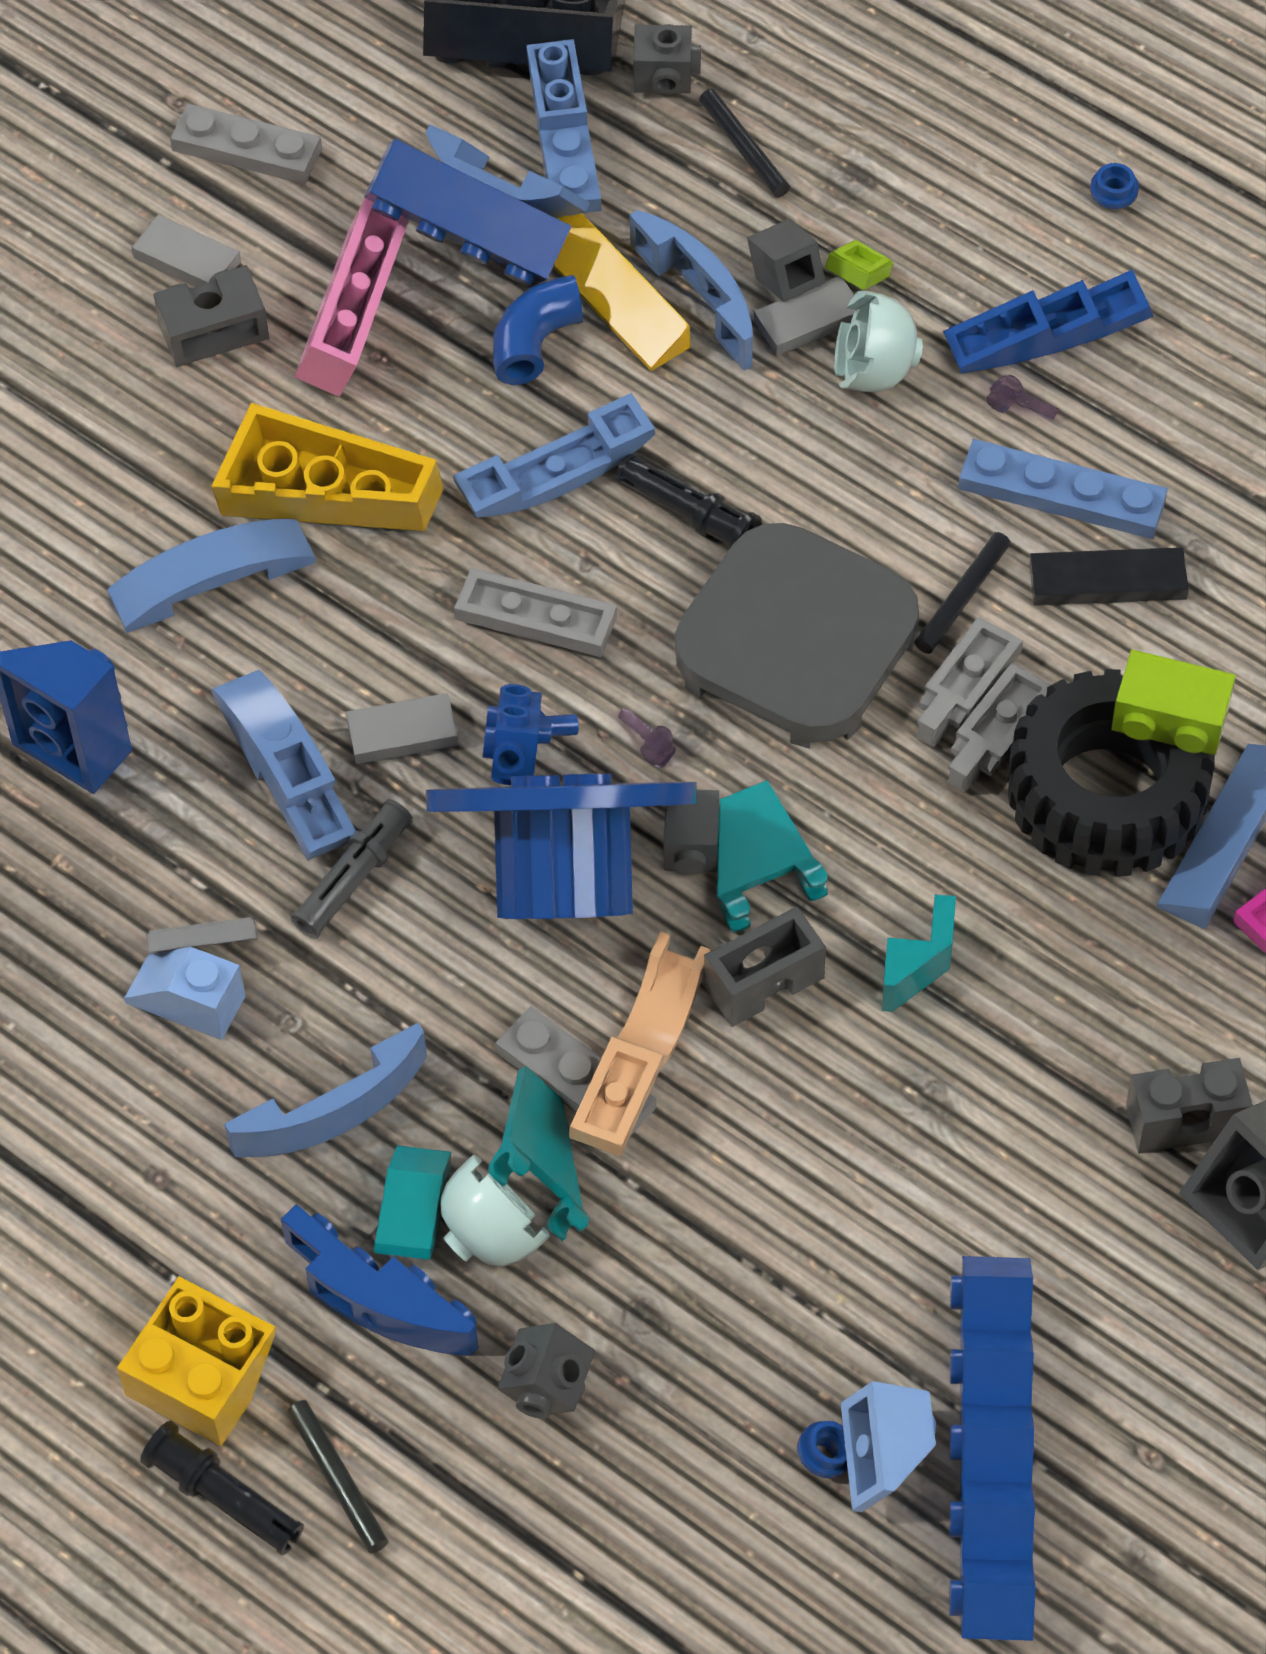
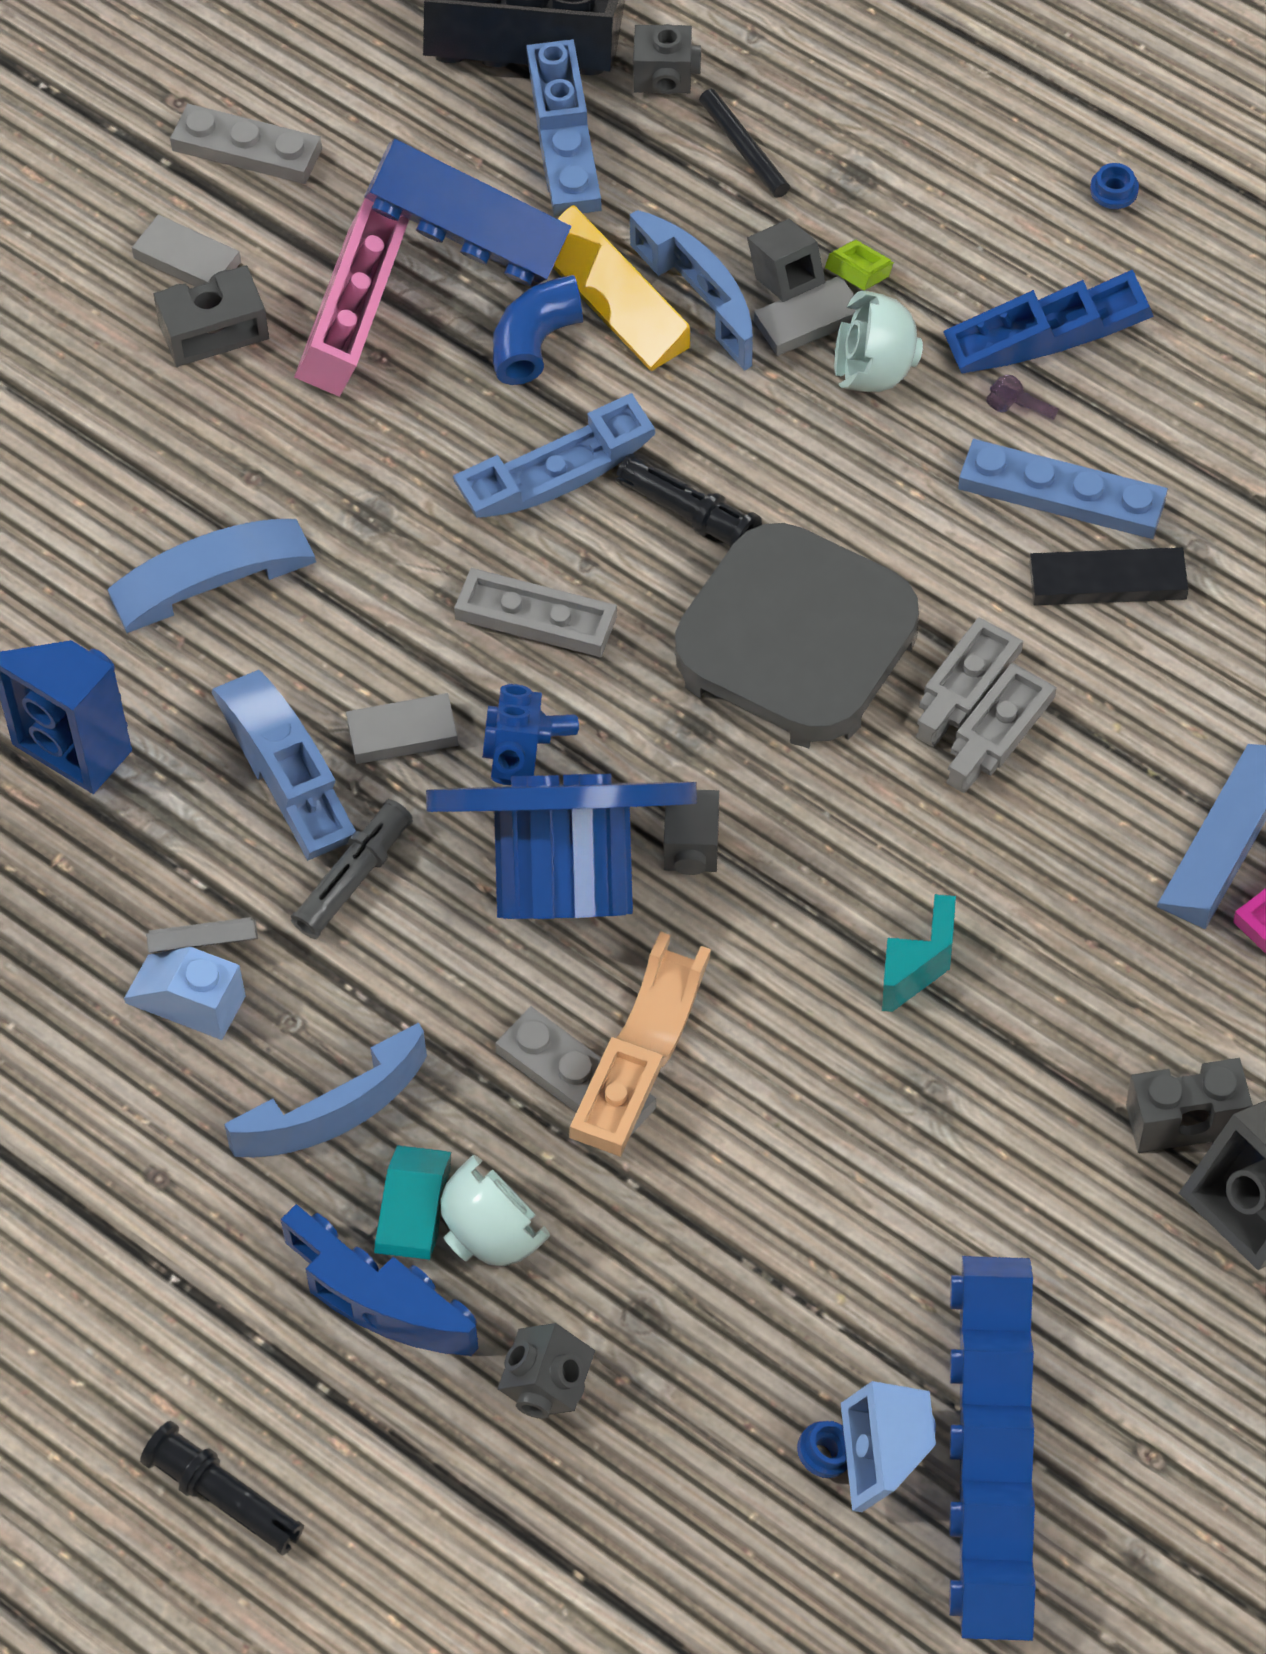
yellow slope [117,1276,276,1447] -> none
yellow wedge [211,403,444,531] -> none
pearl dark grey bar [287,1400,389,1554] -> none
medium blue slope [426,124,590,217] -> none
teal flag [488,1066,589,1241] -> none
clear purple hand [618,708,676,768] -> none
dark grey brick [704,906,826,1027] -> none
teal flag [717,780,828,933] -> none
black bar [915,532,1011,654] -> none
black tyre [1007,669,1215,877] -> none
lime brick [1111,649,1236,755] -> none

